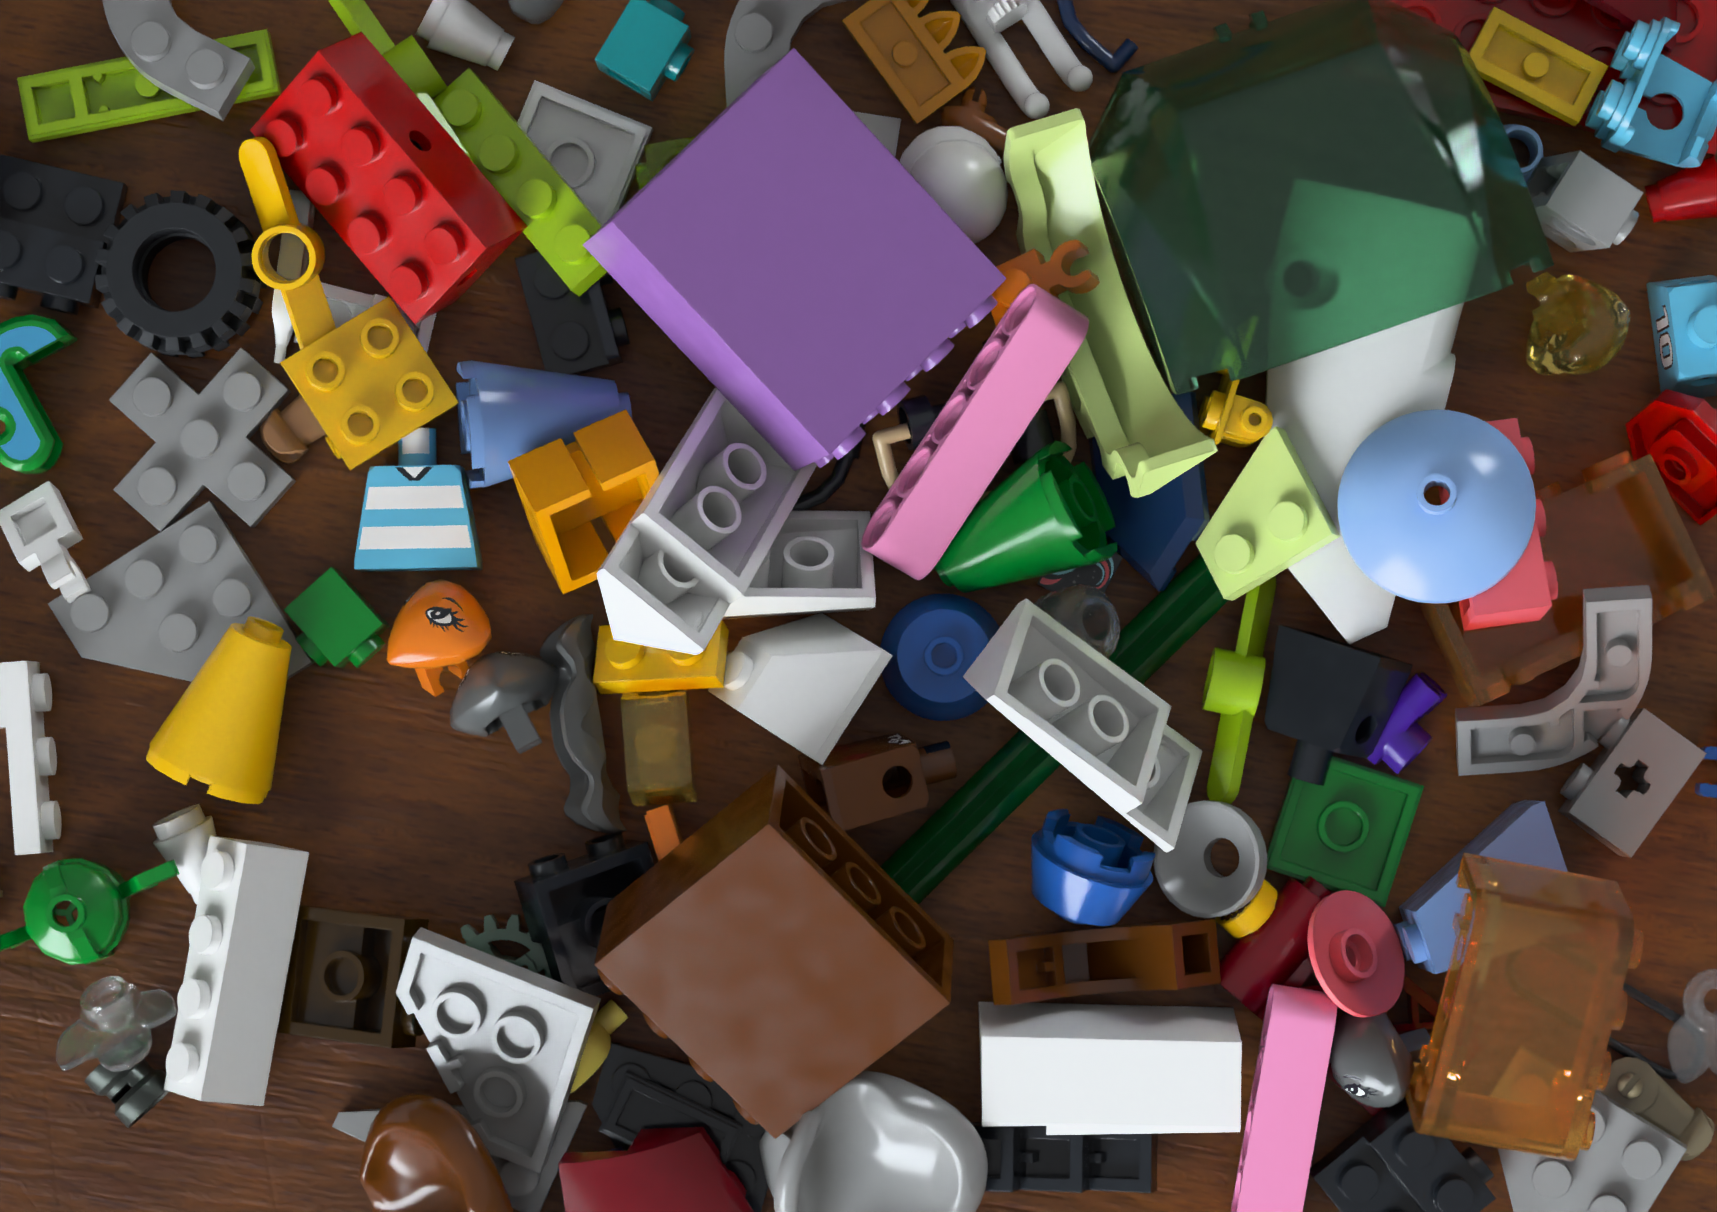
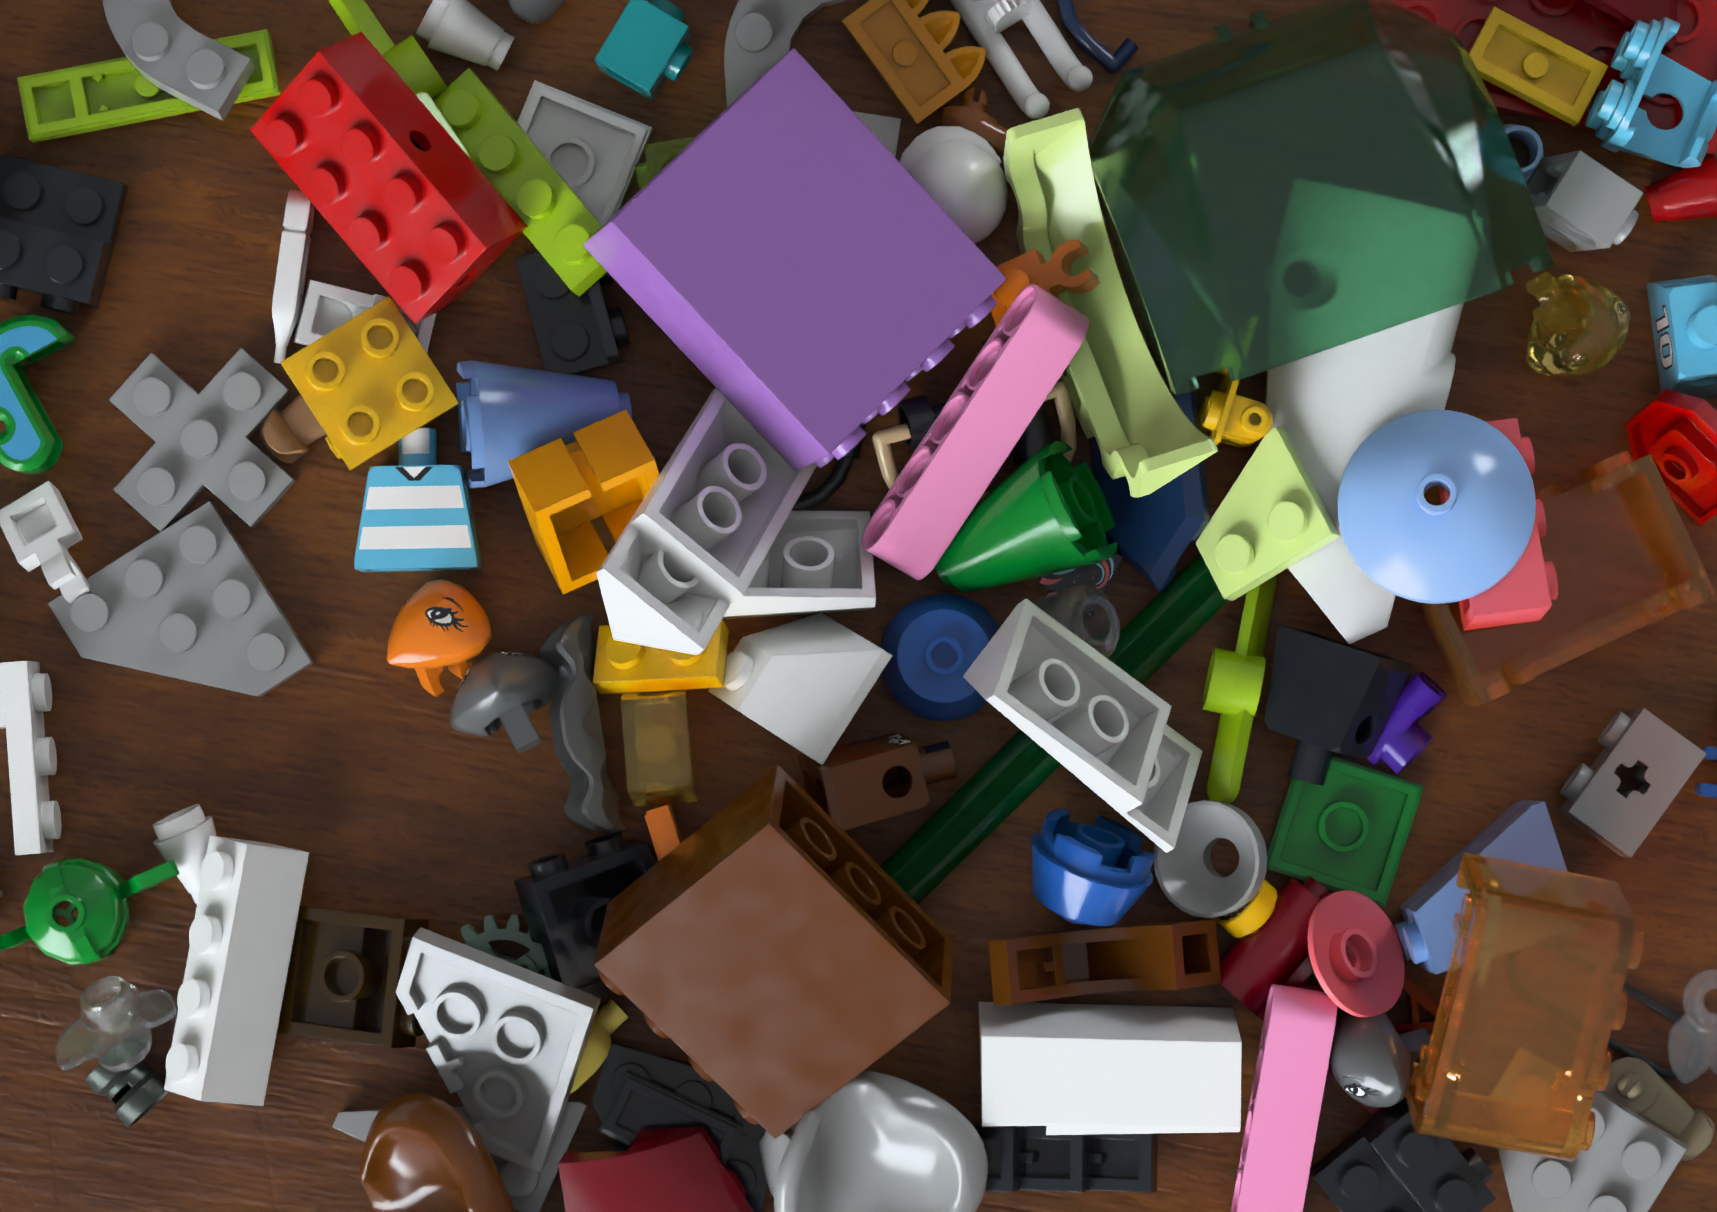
black tyre [95,190,266,358] -> none
yellow cone [146,616,292,804] -> none
yellow piece [239,137,336,350] -> none
green brick [284,567,390,668] -> none
light grey plate [1455,585,1652,776] -> none

